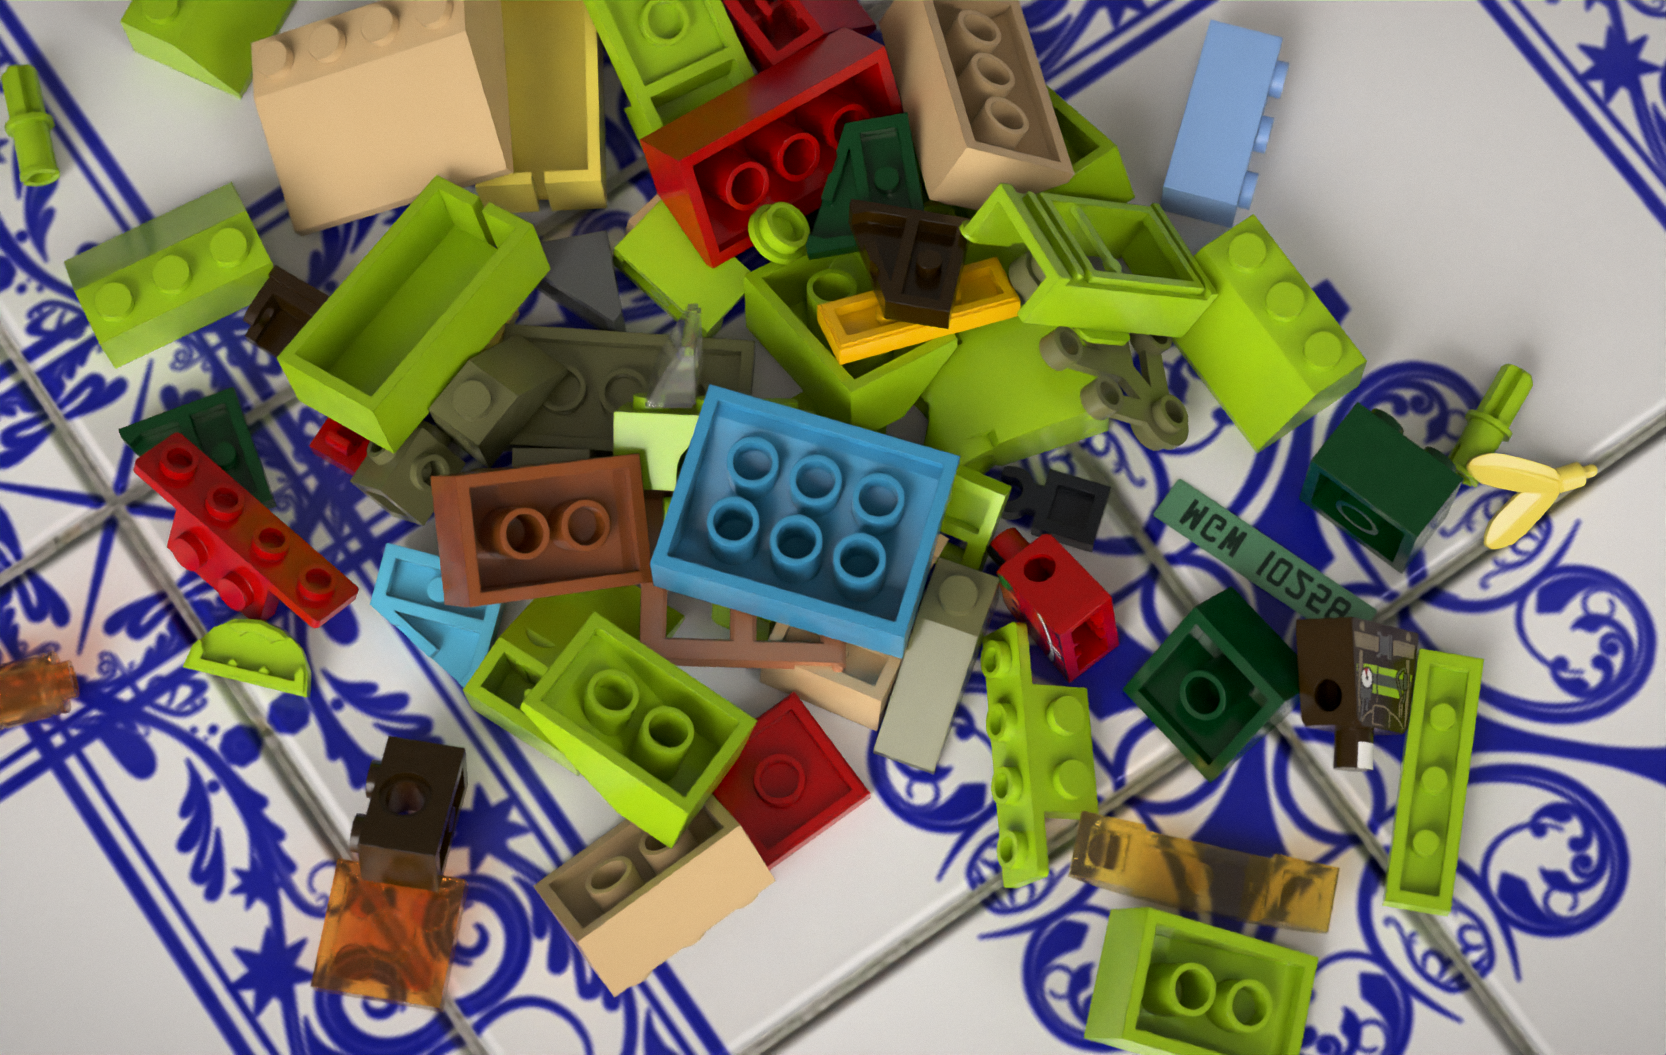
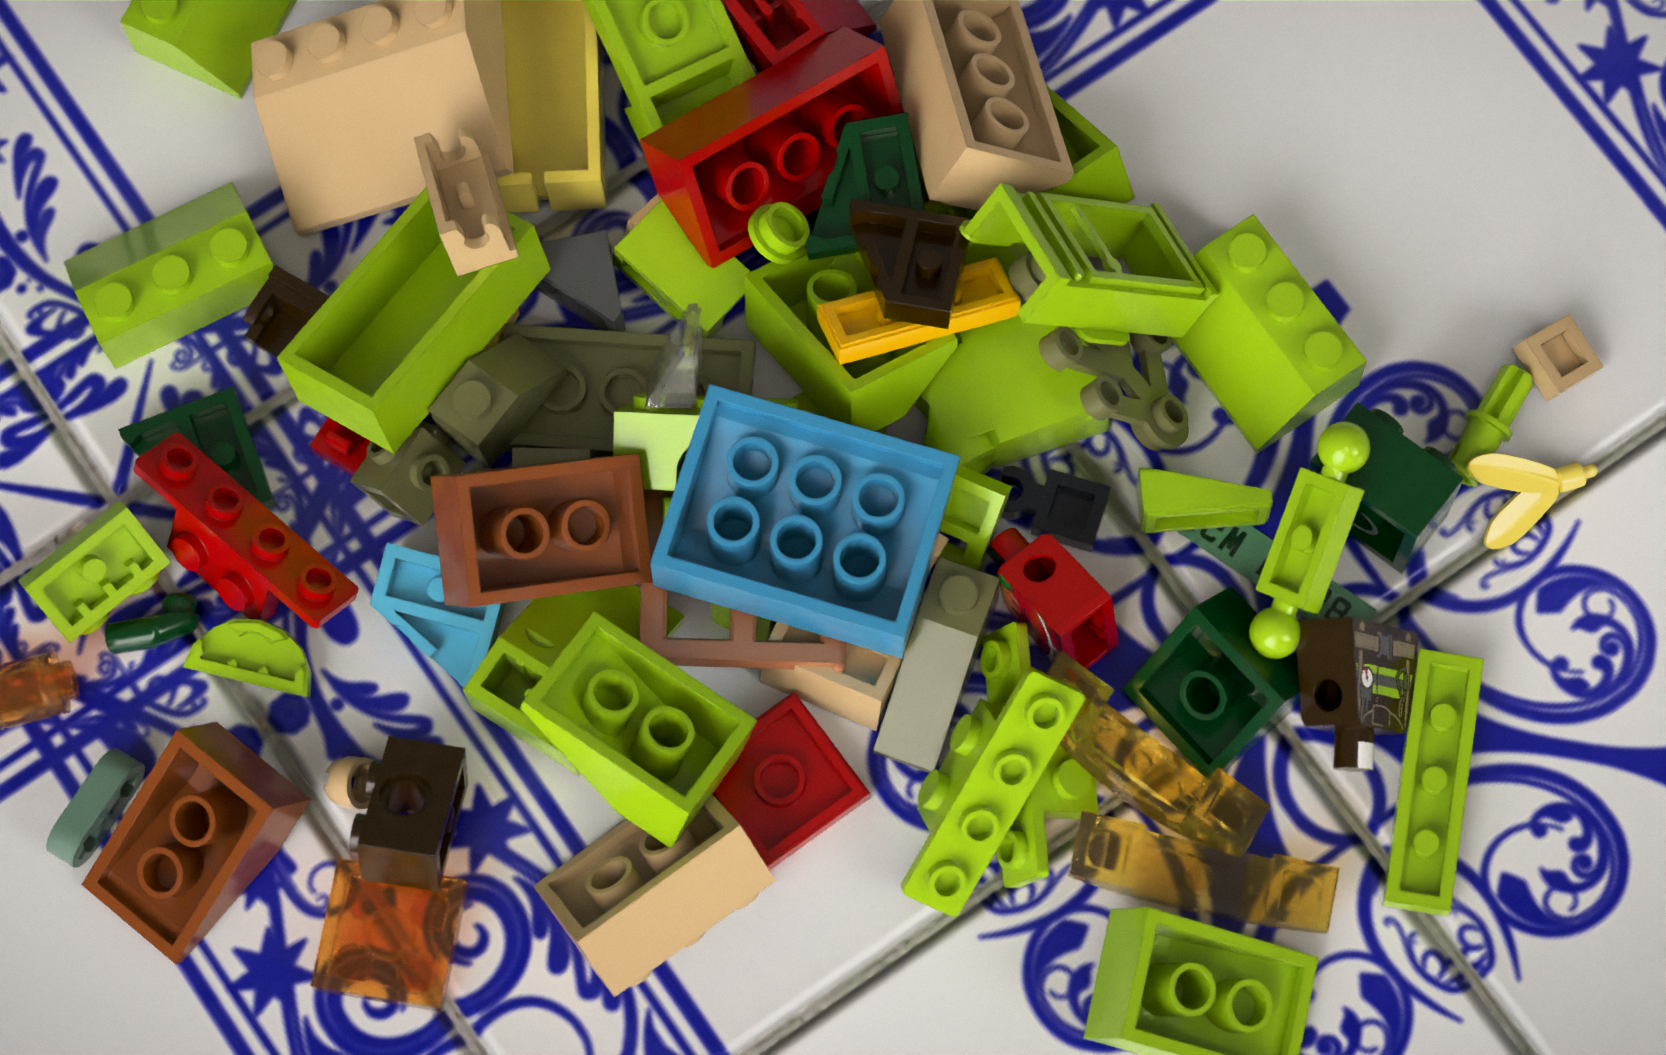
lime axle [1,64,60,187] -> none
light blue brick [1160,20,1289,228] -> none
none -> lime bracket [18,500,171,643]
none -> sand green beam [46,747,145,868]
none -> dark orange slope [81,722,311,964]
none -> dark green arm [105,593,201,654]
none -> tan hinge [323,756,372,809]
none -> tan hinge [413,127,519,276]
none -> lime bracket [901,667,1085,917]
none -> clear yellow slope [1046,651,1271,857]
none -> lime slope [1136,468,1273,534]
none -> lime plate [1249,422,1370,659]
none -> tan plate [1513,314,1604,402]

